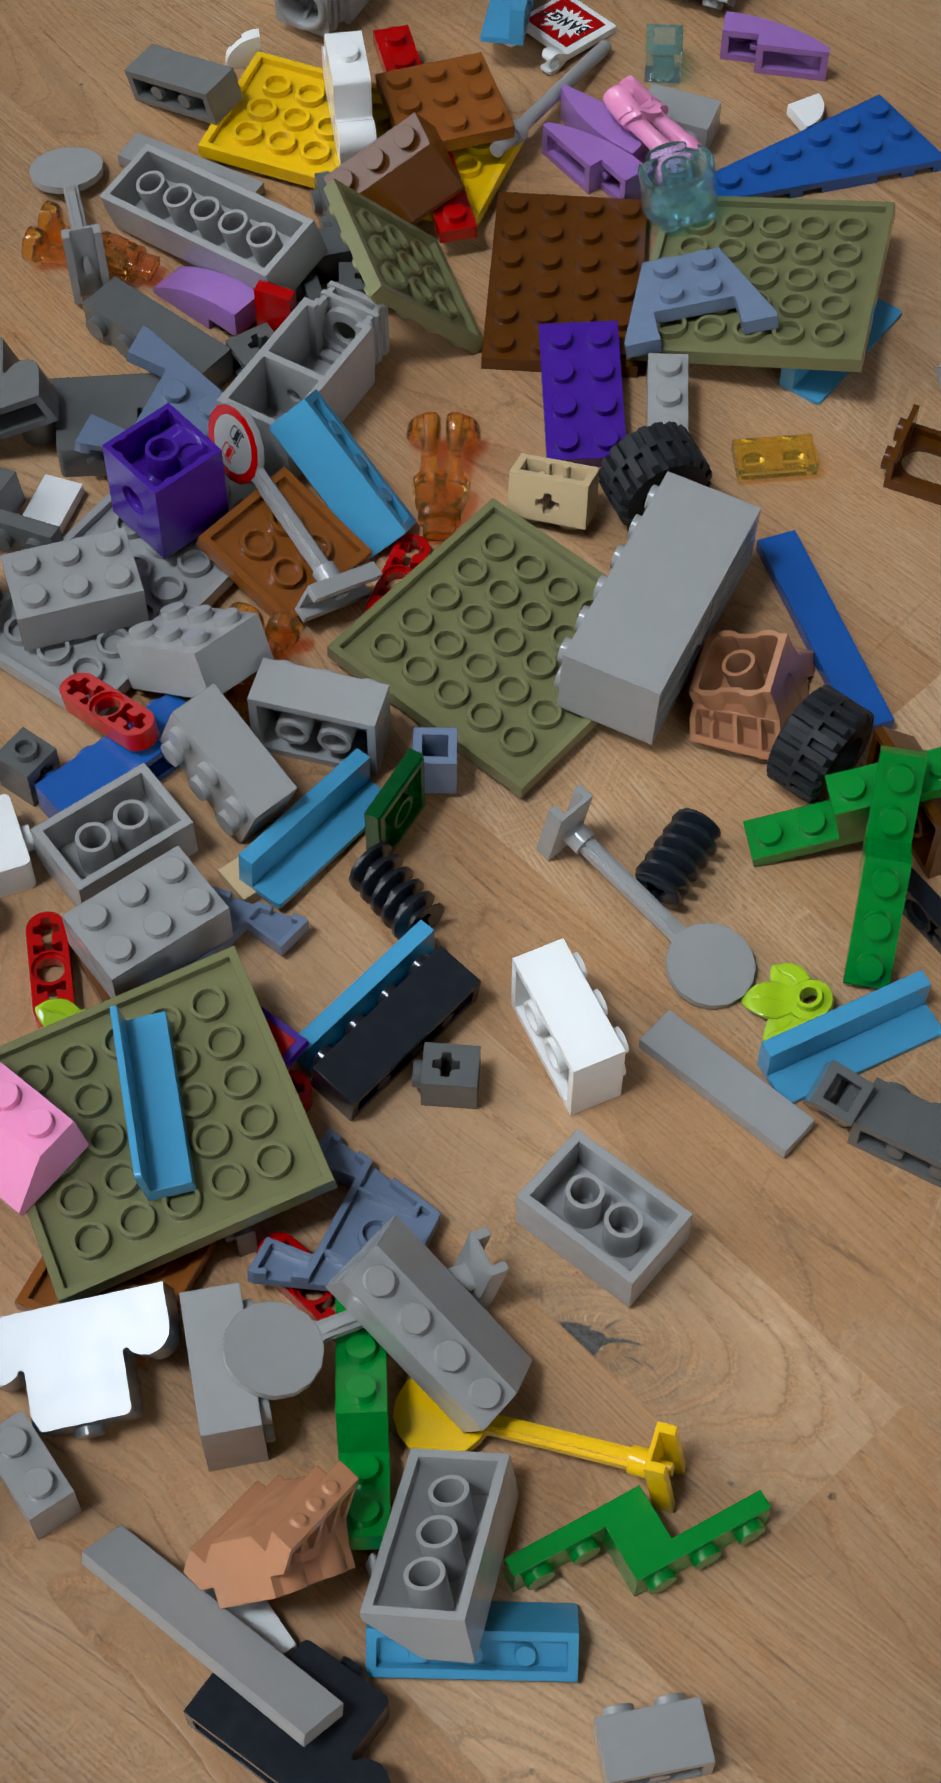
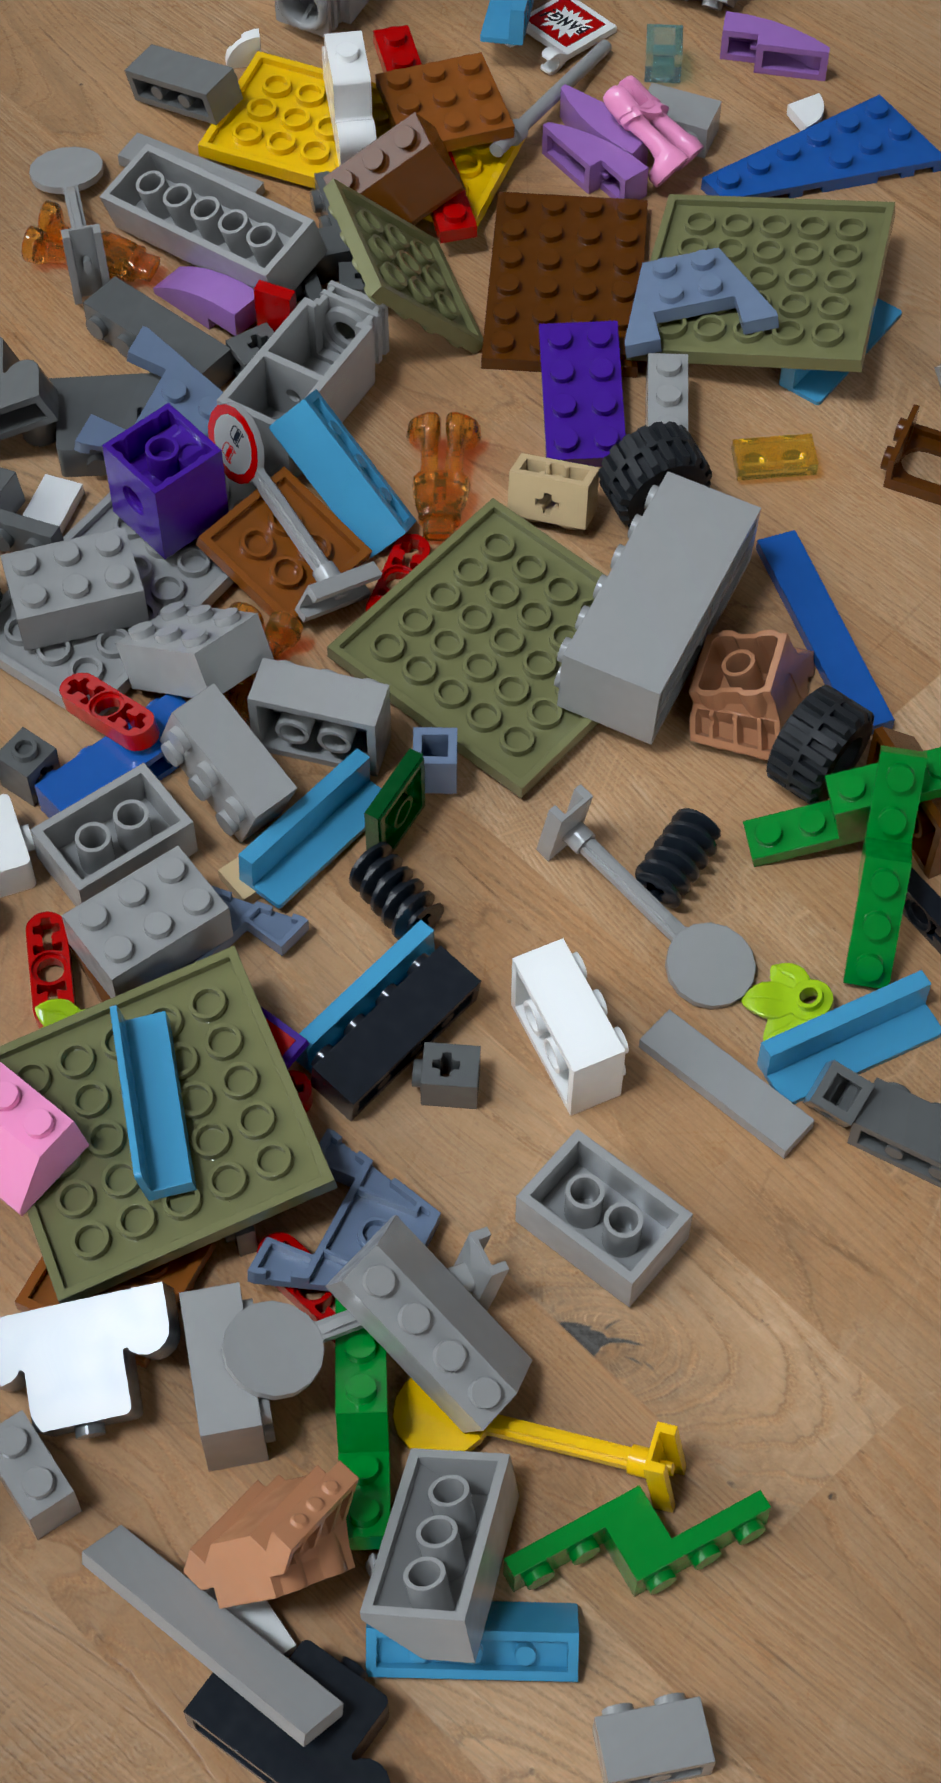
clear light blue brick [638,141,718,233] -> none

